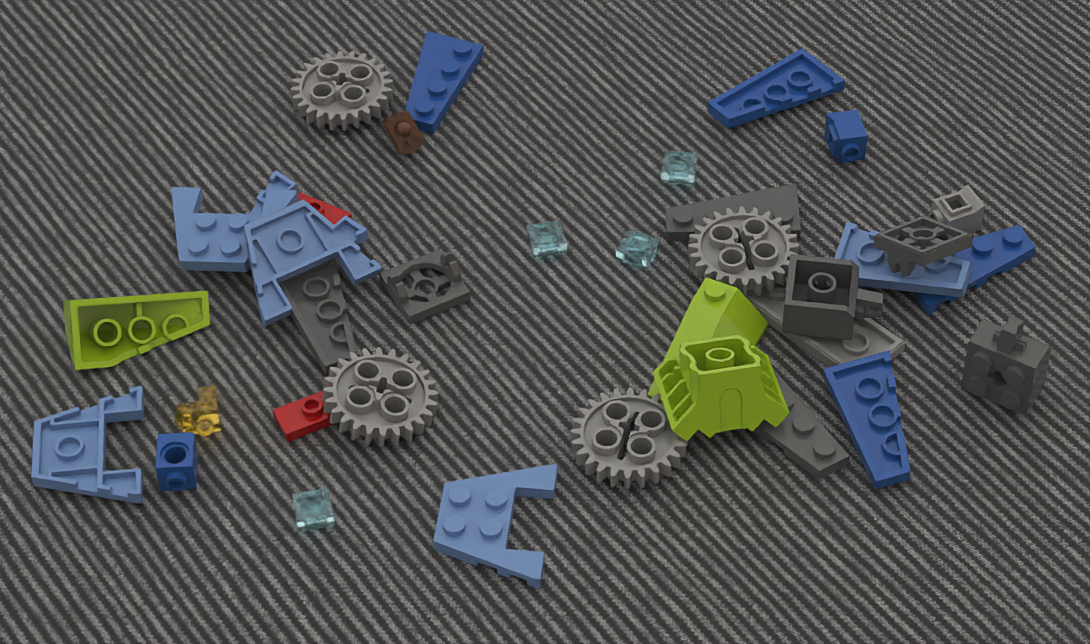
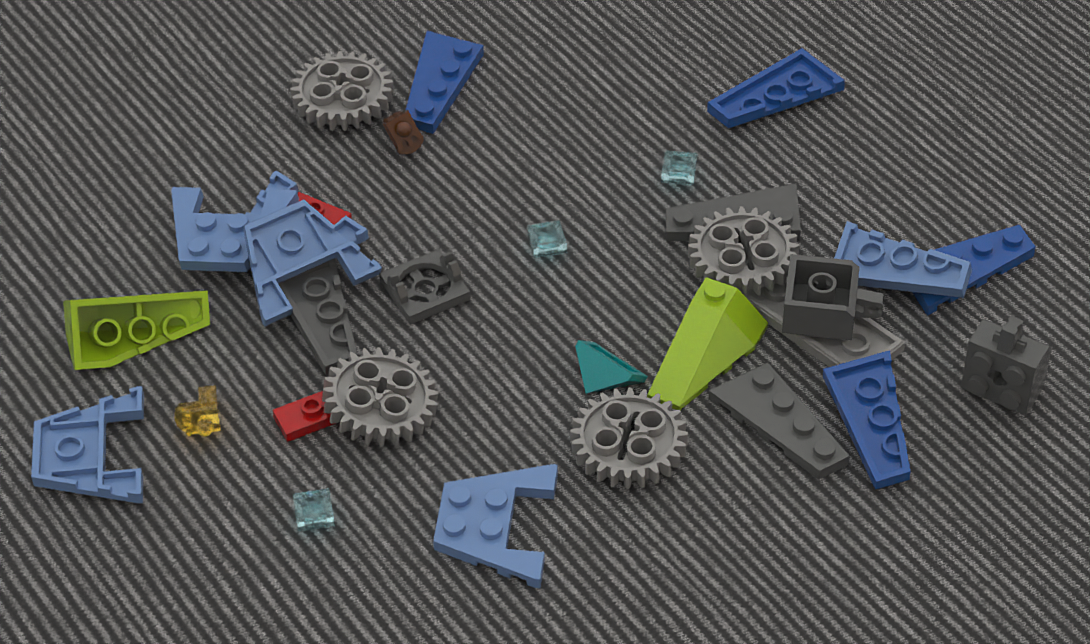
blue brick [155,432,199,491] -> none
clear light blue plate [616,229,660,270] -> none
lime slope [652,334,790,442] -> none
blue window [824,110,867,163] -> none
dark grey piece [874,216,972,277] -> none
light grey window [929,185,985,234] -> none
none -> teal slope [575,340,648,394]

